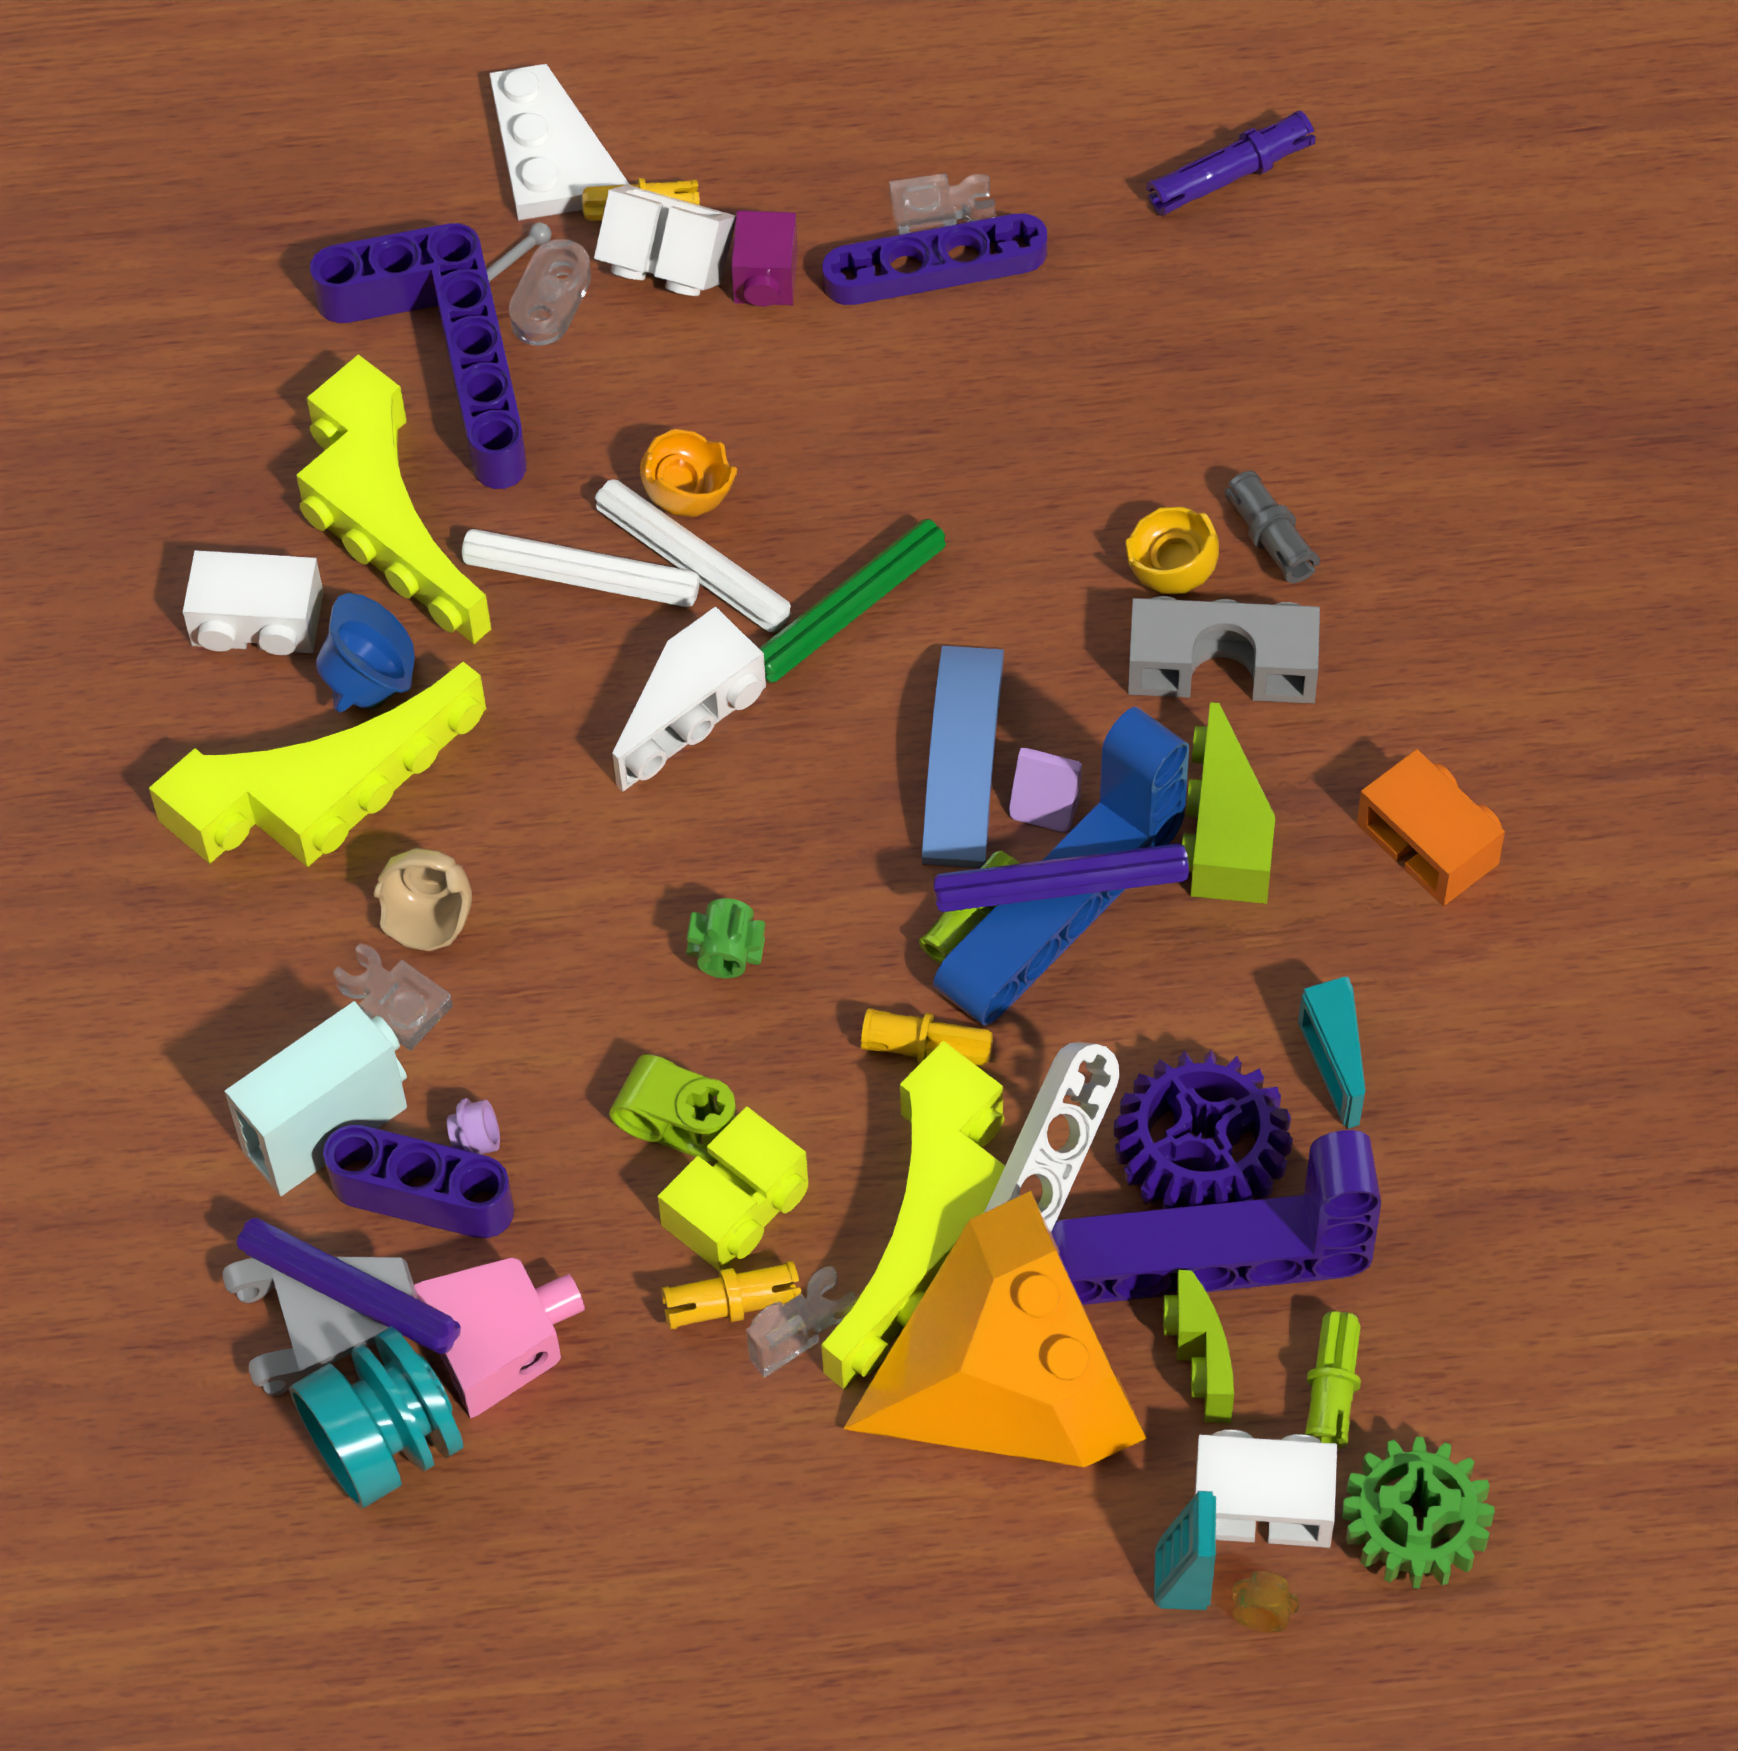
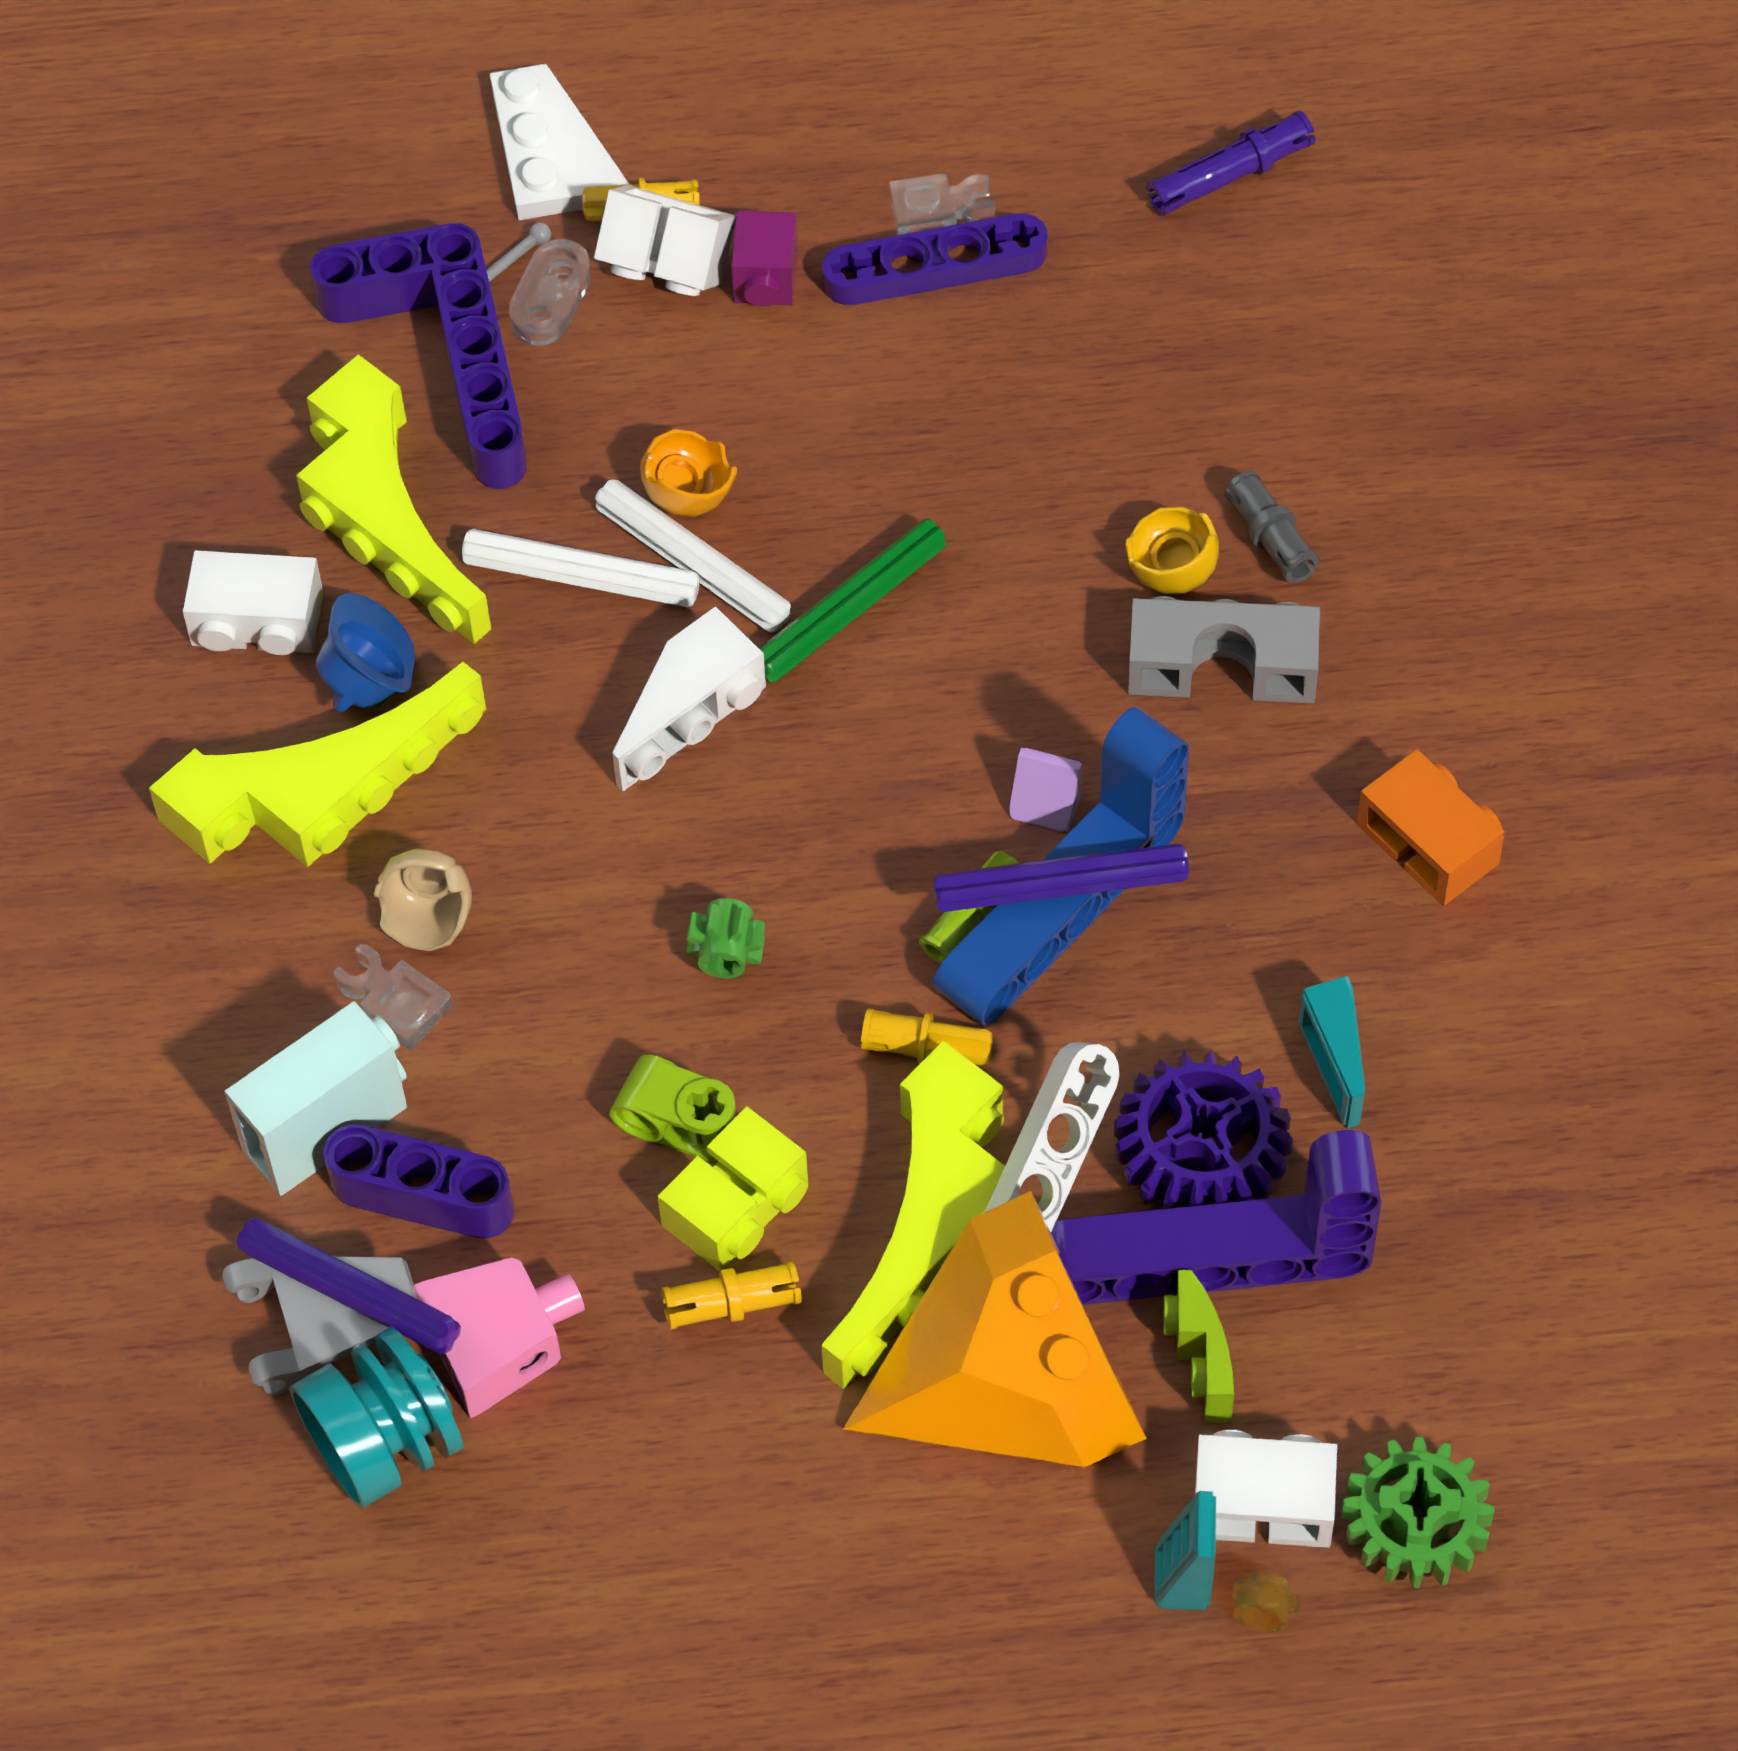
lavender plate [447,1098,500,1155] -> none
clear plate [746,1266,857,1378] -> none
medium blue slope [922,646,1004,868] -> none
lime slope [1182,702,1275,904] -> none
lime axle [1305,1311,1361,1449] -> none

